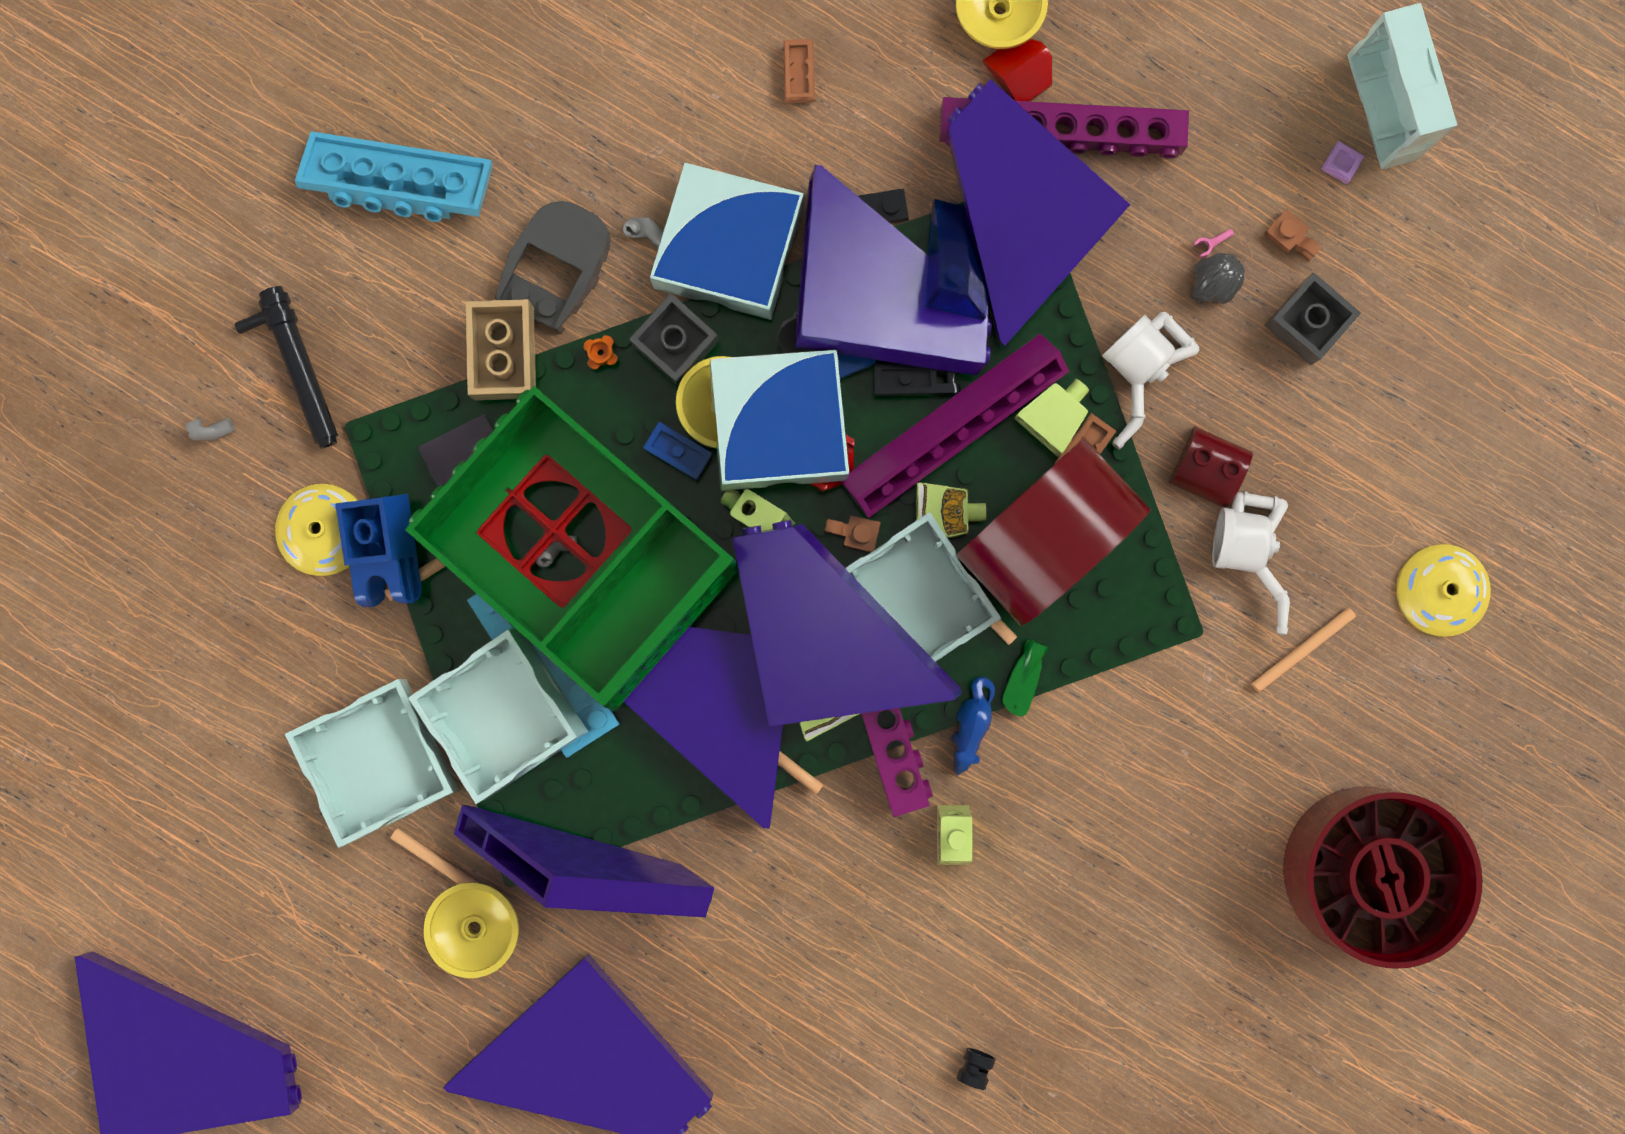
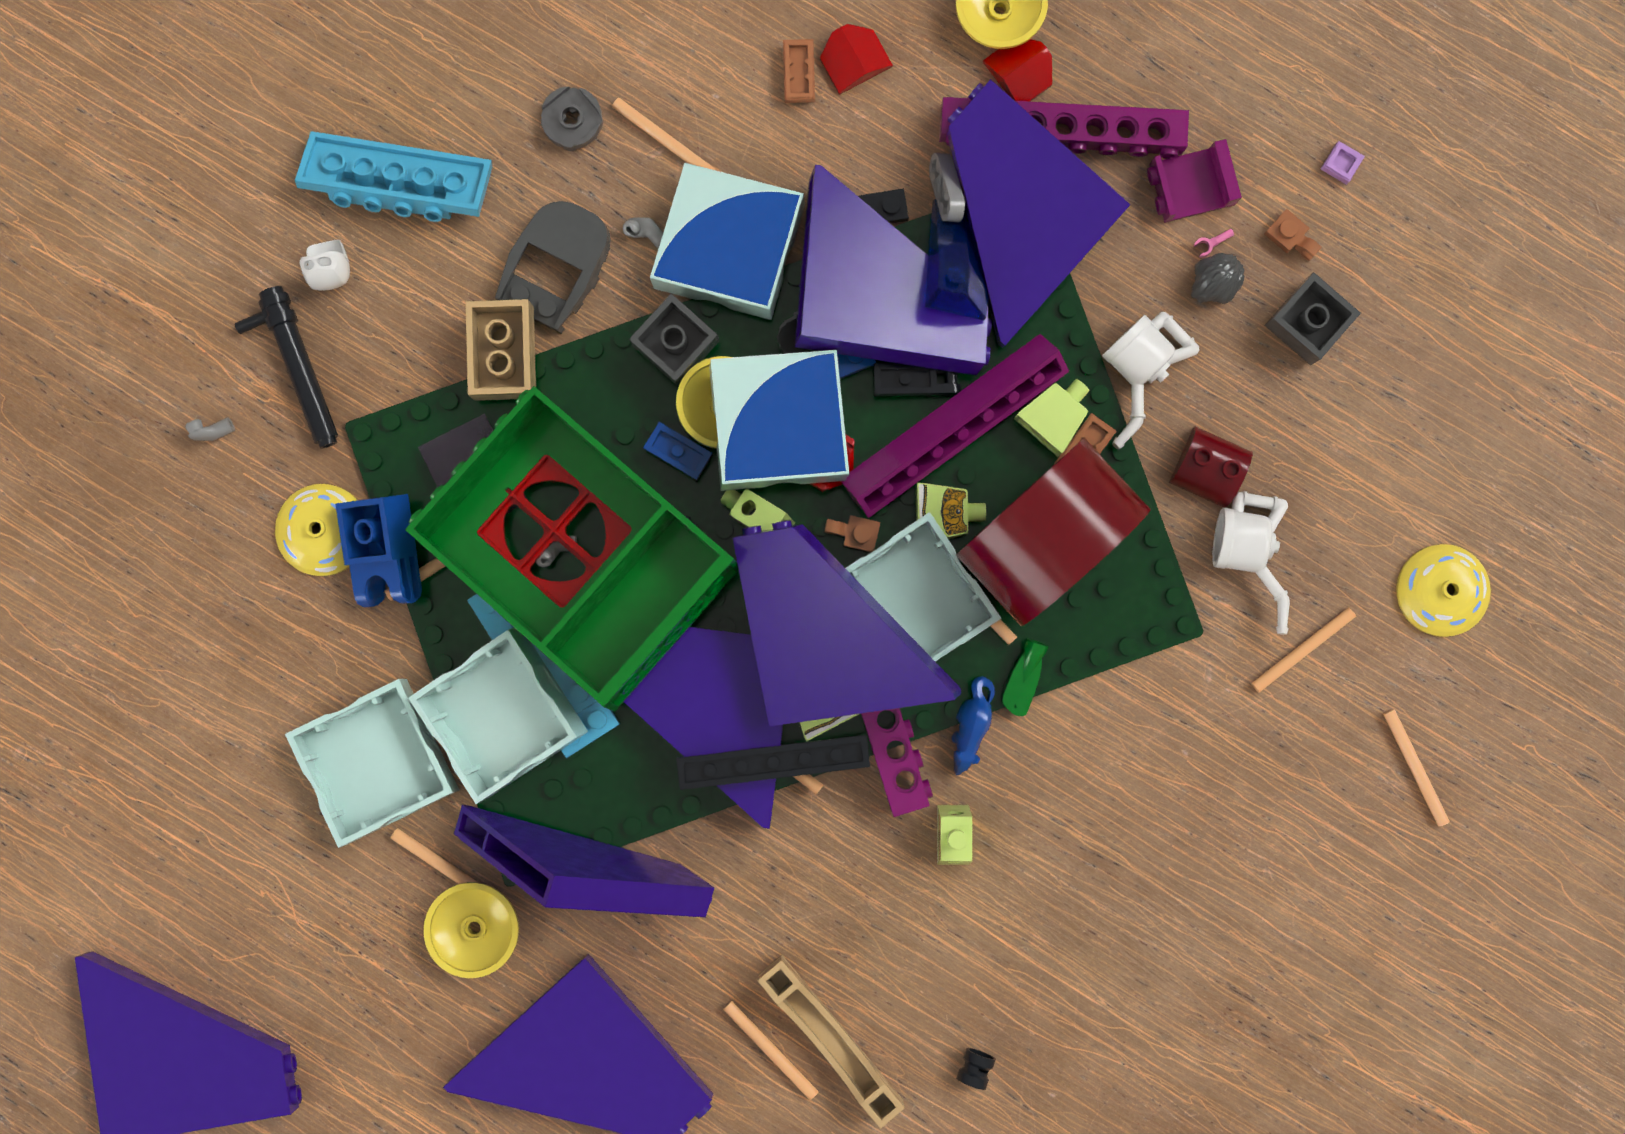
orange plate [583,335,618,370] -> none
dark red wheel [1283,786,1483,969] -> none
light aqua tile [1347,3,1457,170] -> none
none -> white helmet [299,240,350,291]
none -> flat silver plate [541,86,603,151]
none -> light nougat bar [612,97,716,170]
none -> black plate [676,735,870,790]
none -> light nougat bar [723,1000,819,1100]
none -> tan arch [757,955,905,1129]
none -> red slope [820,24,893,95]
none -> light grey beam [929,153,965,223]
none -> magenta panel [1147,139,1242,223]
none -> light nougat bar [1383,709,1450,827]

